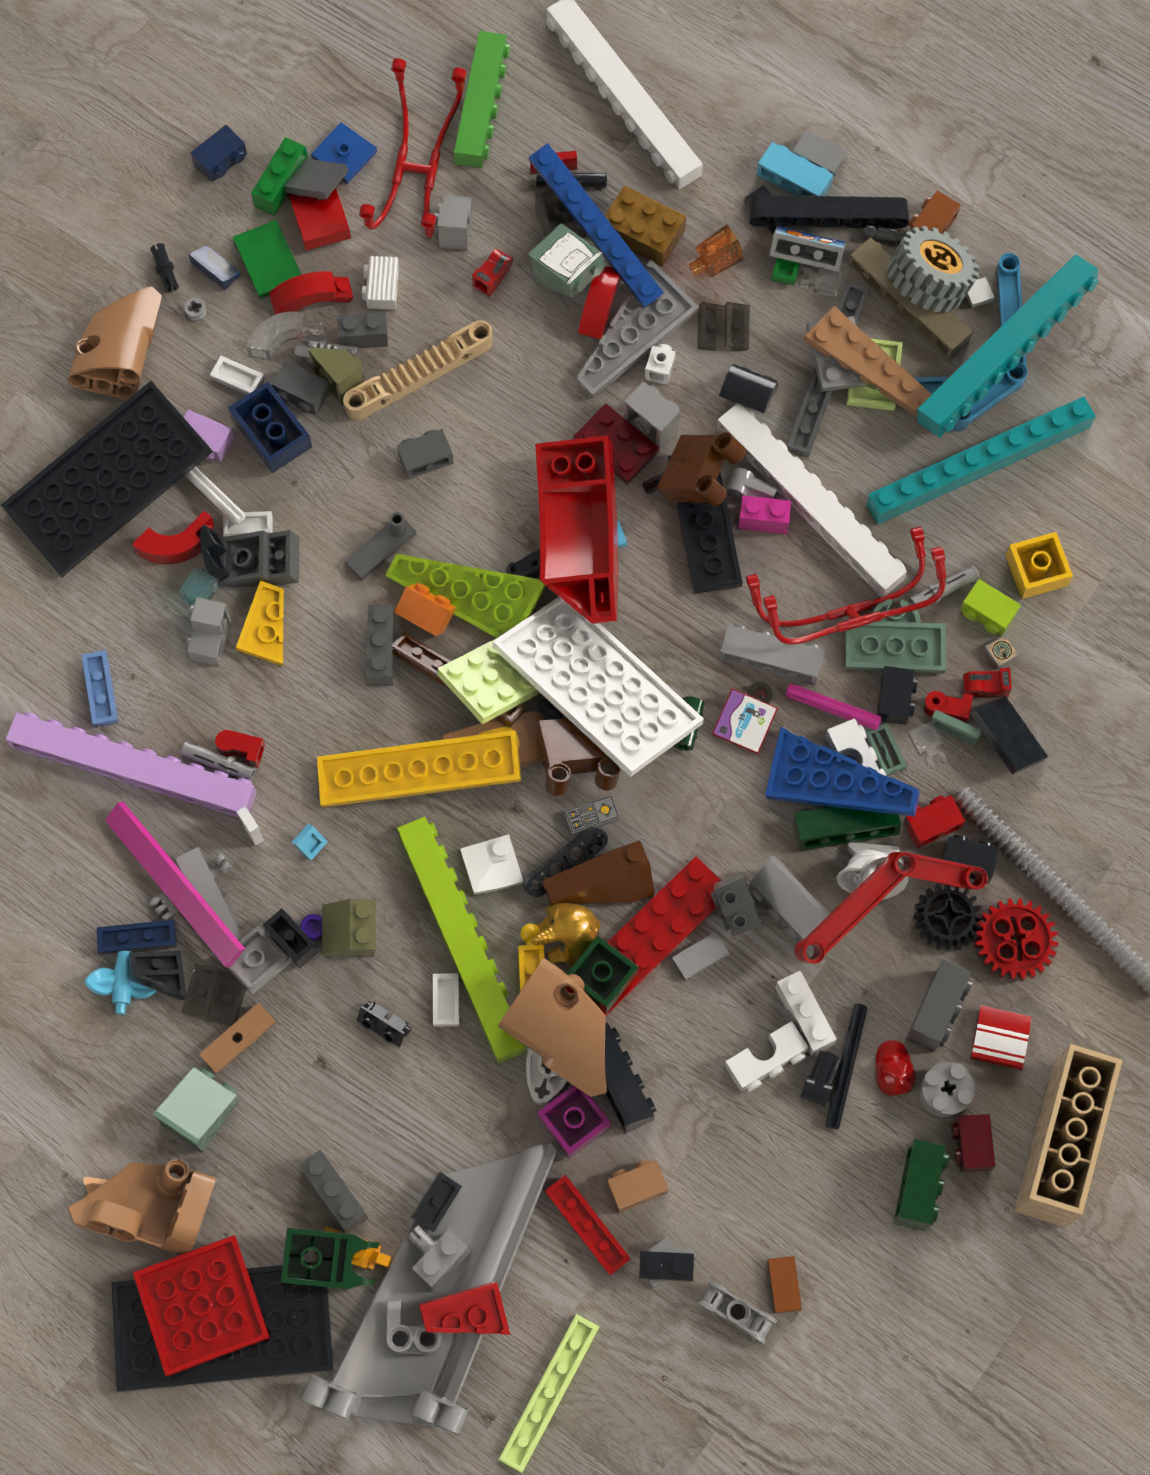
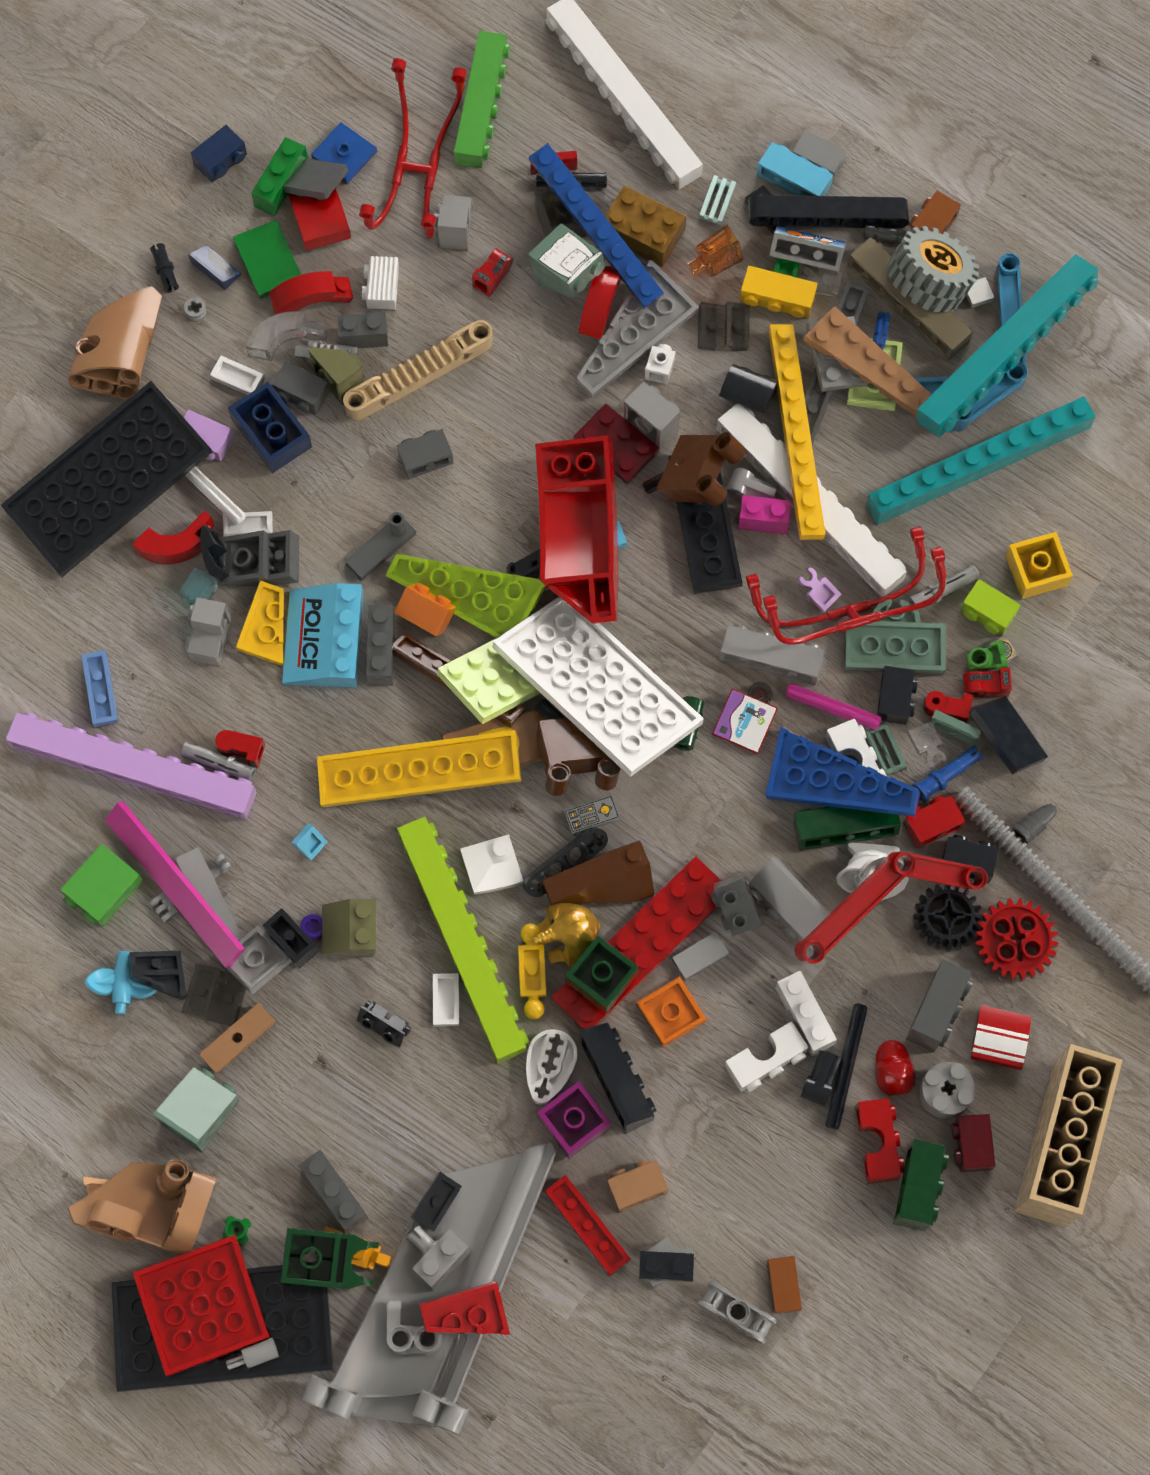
dark blue plate [97,920,177,955] -> none
white tile [237,806,264,846] -> none
medium nougat panel [498,958,607,1097] -> none
yellowish green tile [498,1314,600,1473] -> none
none -> bright green brick [60,843,143,927]
none -> green plate [222,1216,251,1245]
none -> light grey piece [226,1338,279,1370]
none -> medium azure slope [282,583,364,688]
none -> orange tile [636,976,707,1048]
none -> light aqua tile [699,175,736,225]
none -> yellow brick [740,265,818,319]
none -> yellow plate [768,324,826,540]
none -> lavender plate [797,567,842,612]
none -> red arch [855,1098,905,1184]
none -> blue axle [873,311,890,350]
none -> blue pin [912,745,983,803]
none -> bright green plate [967,640,1009,671]
none -> dark grey hinge [1012,803,1058,844]

